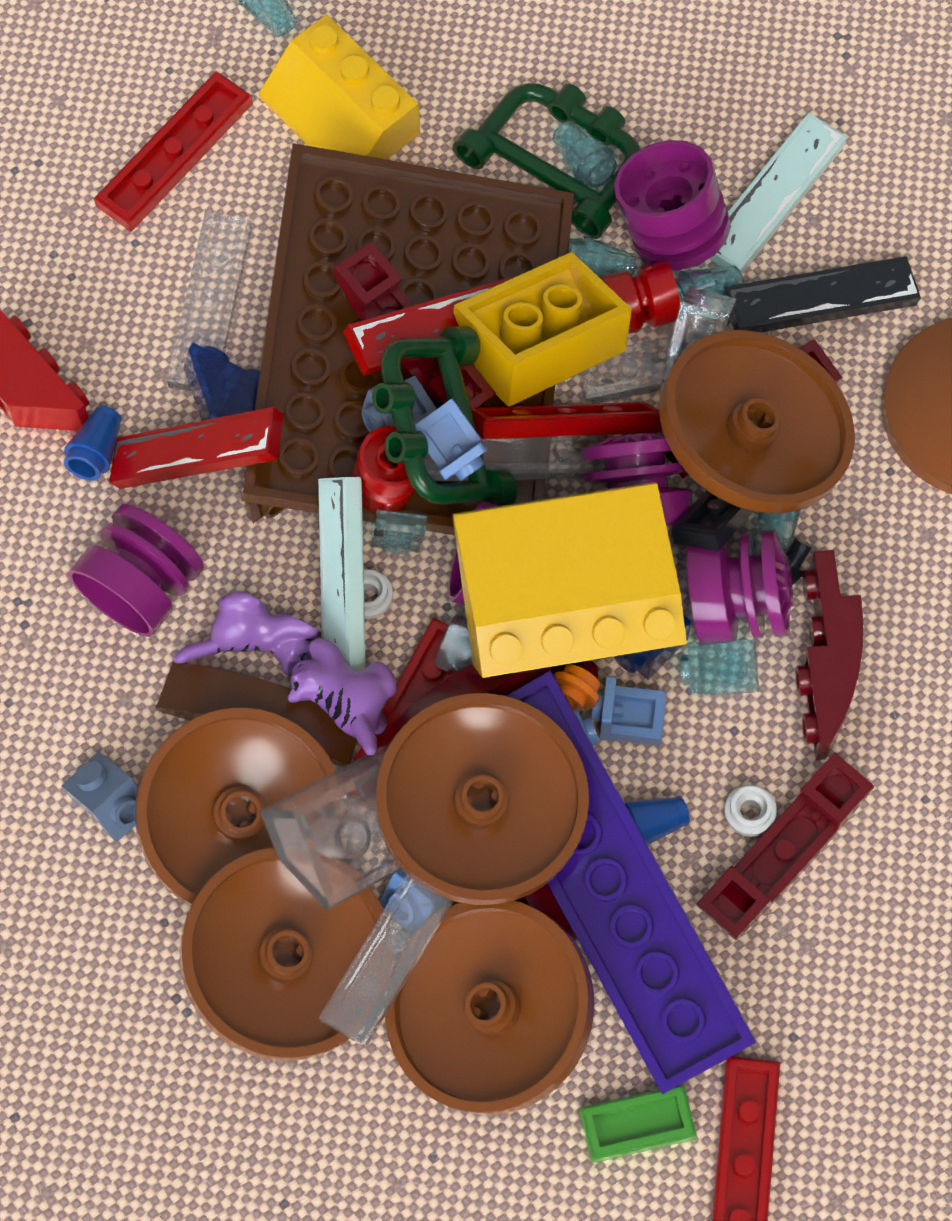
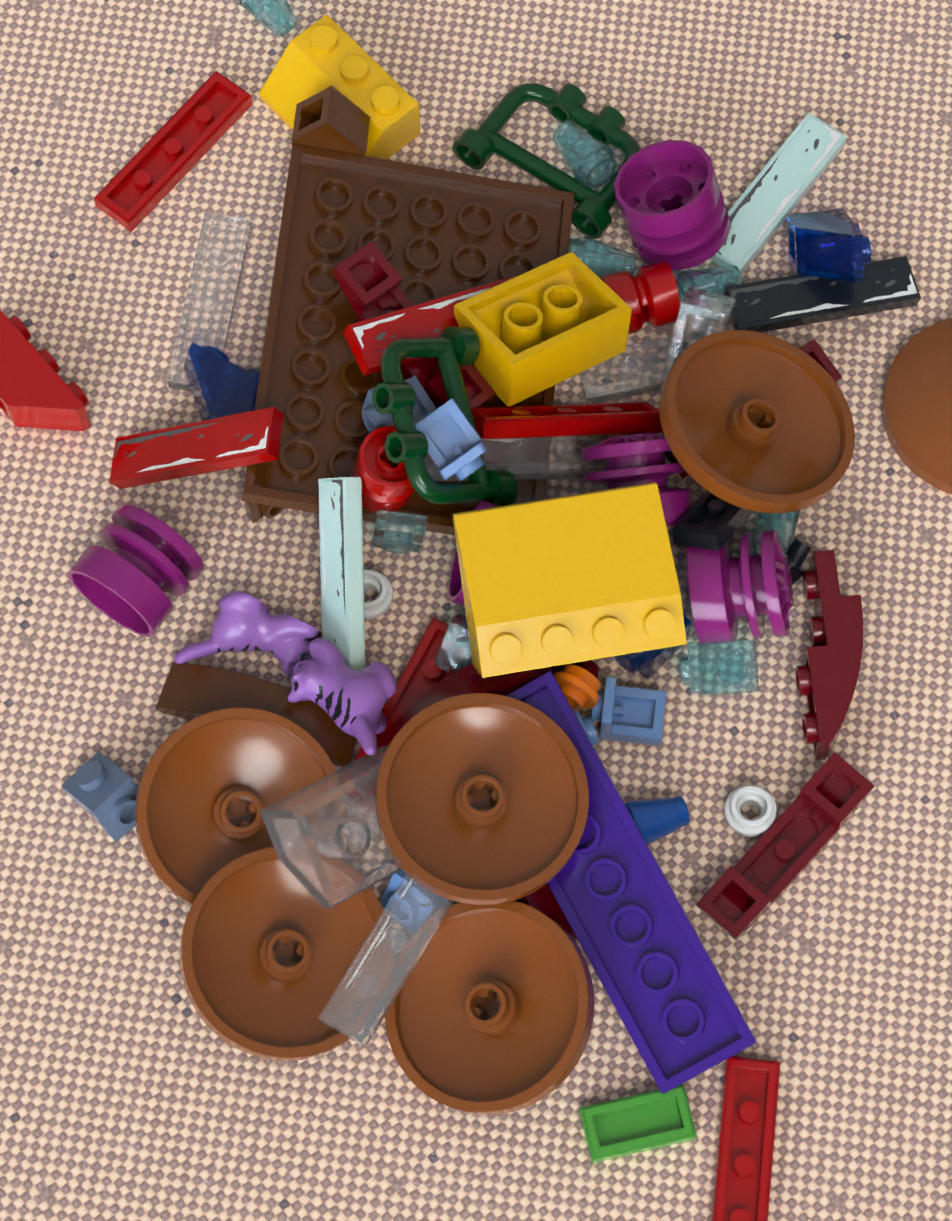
blue cone [64,406,122,481] -> none
none -> reddish brown slope [291,86,370,155]
none -> clear blue slope [787,208,871,283]

